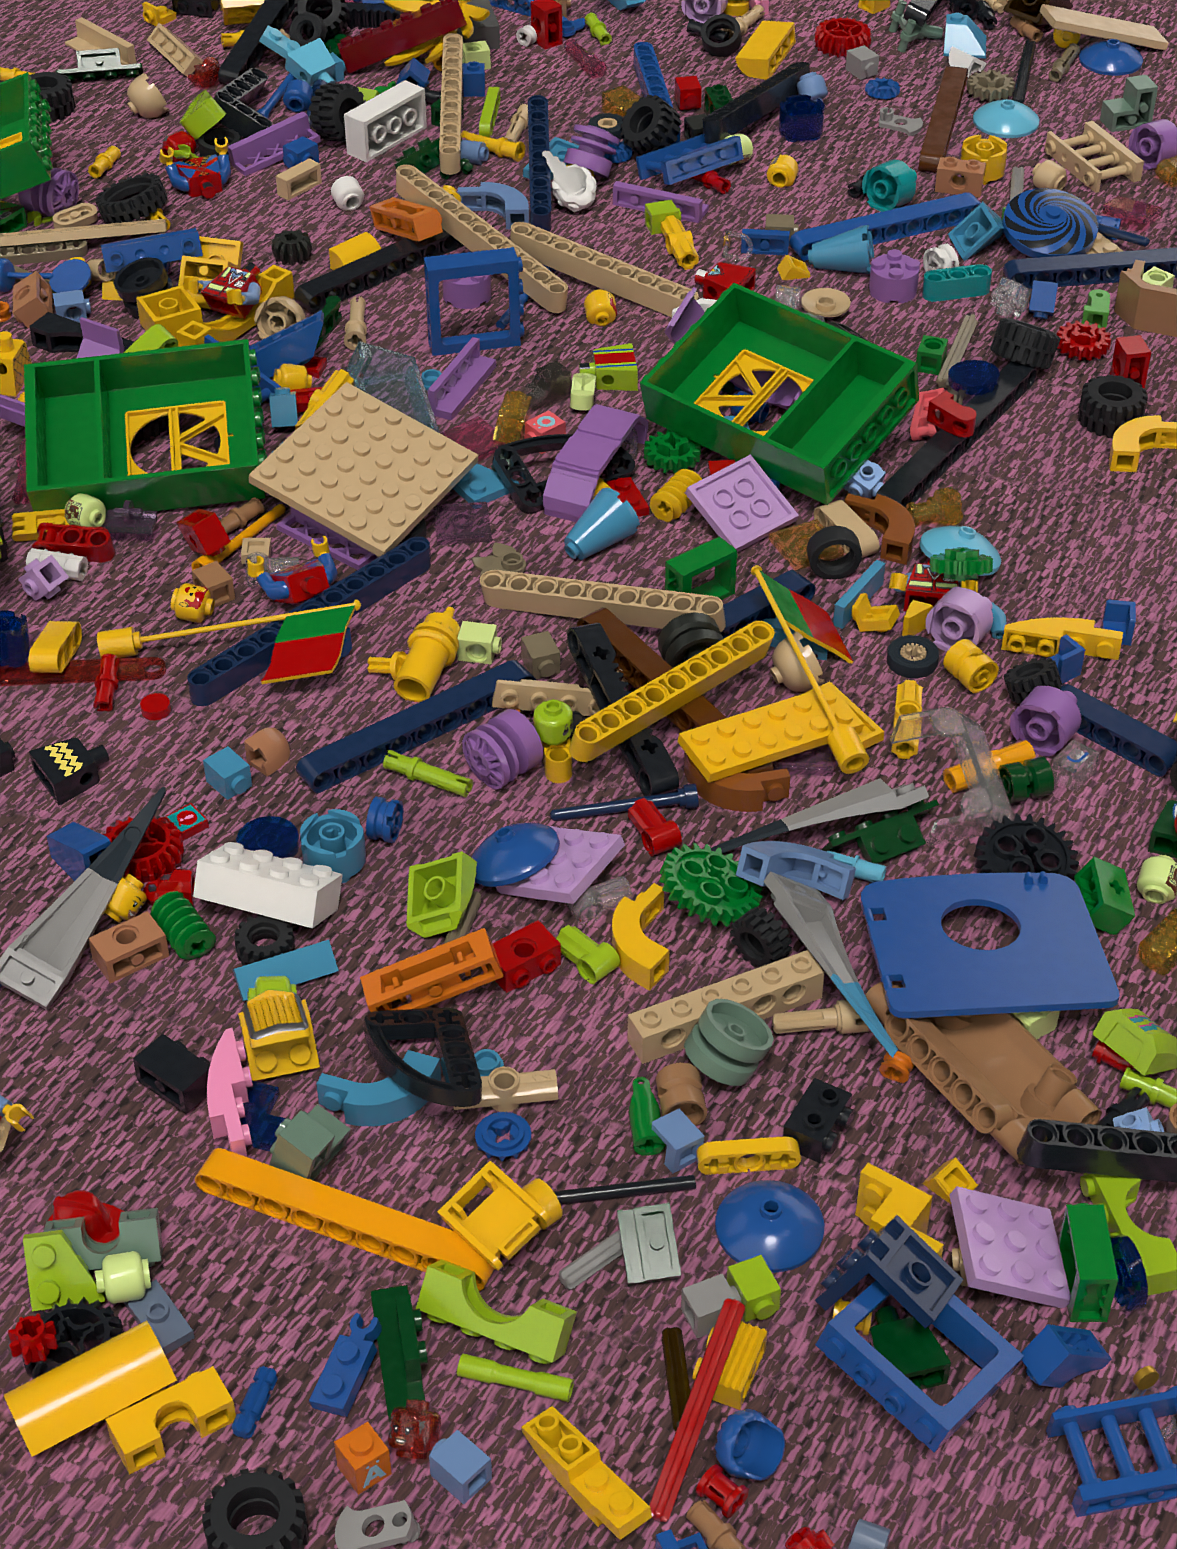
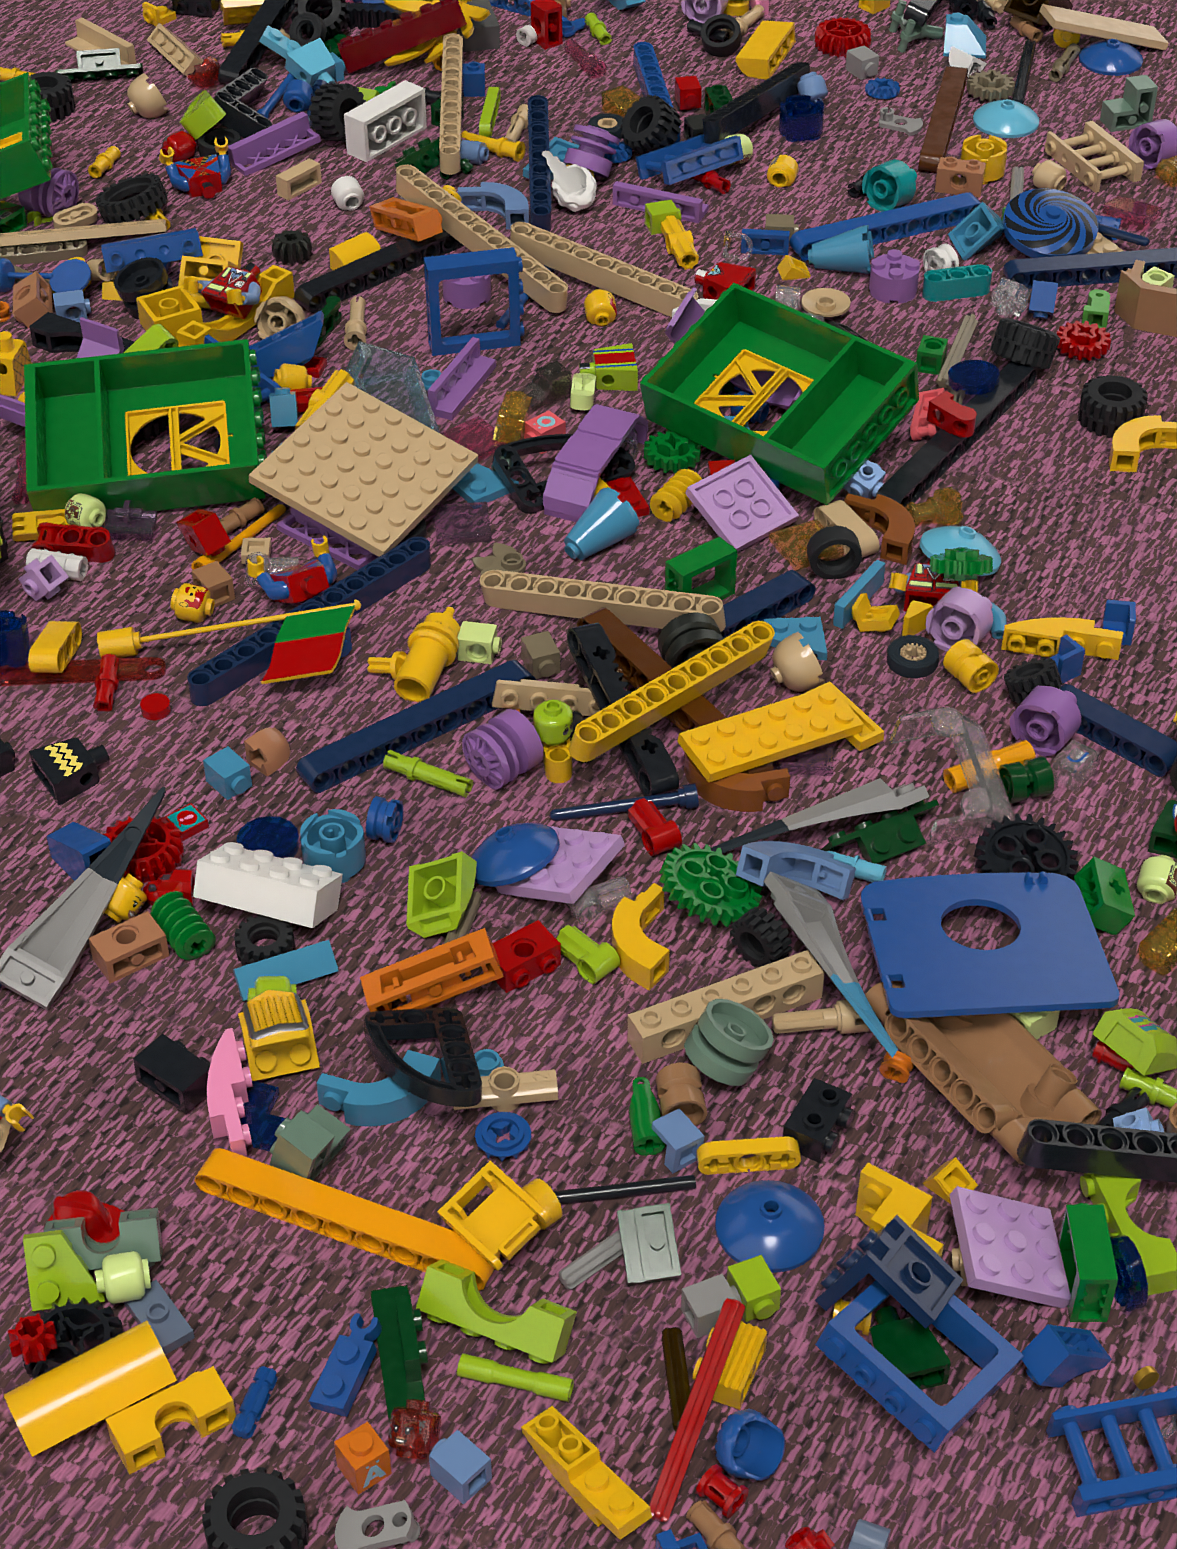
lime piece [174,144,199,159] -> none
blue brick [283,136,320,168] -> none
blue brick [396,57,430,88] -> none
yellowish green brick [463,41,491,70] -> none
flag [751,565,869,774] -> none
yellow piece [891,680,923,759] -> none
red brick [1110,335,1151,388] -> none

